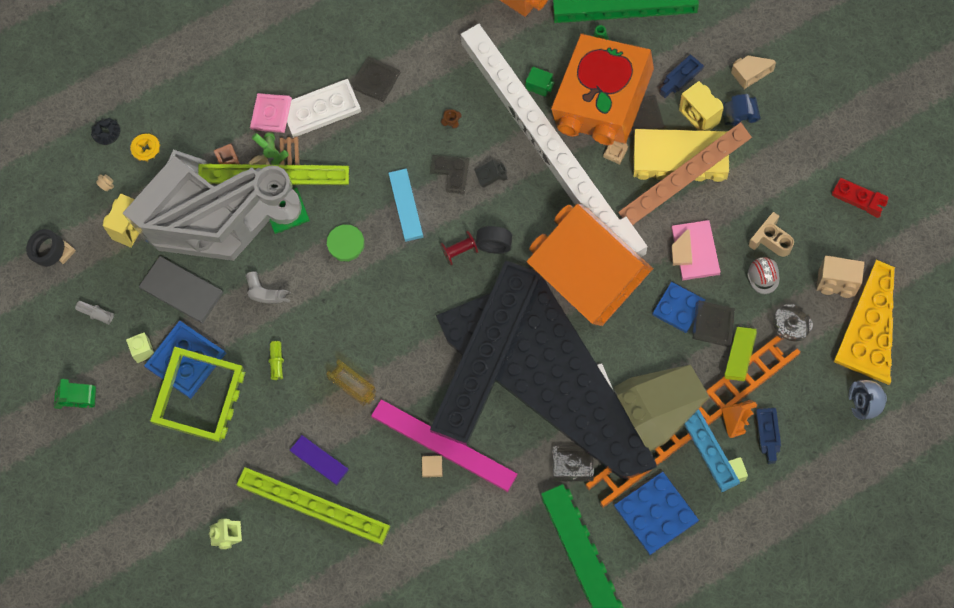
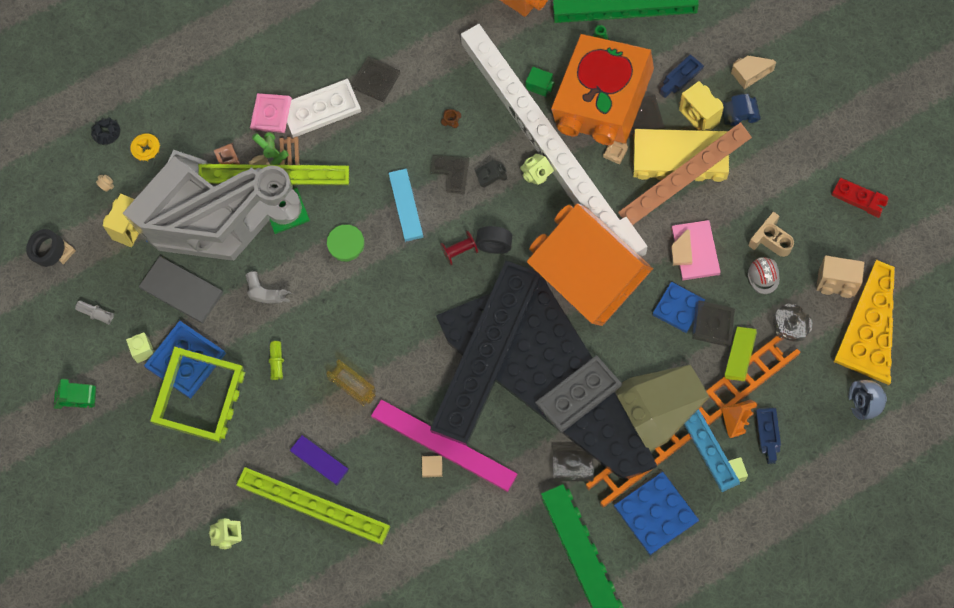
none -> yellowish green brick [520,154,554,185]
none -> dark grey tile [535,355,622,433]

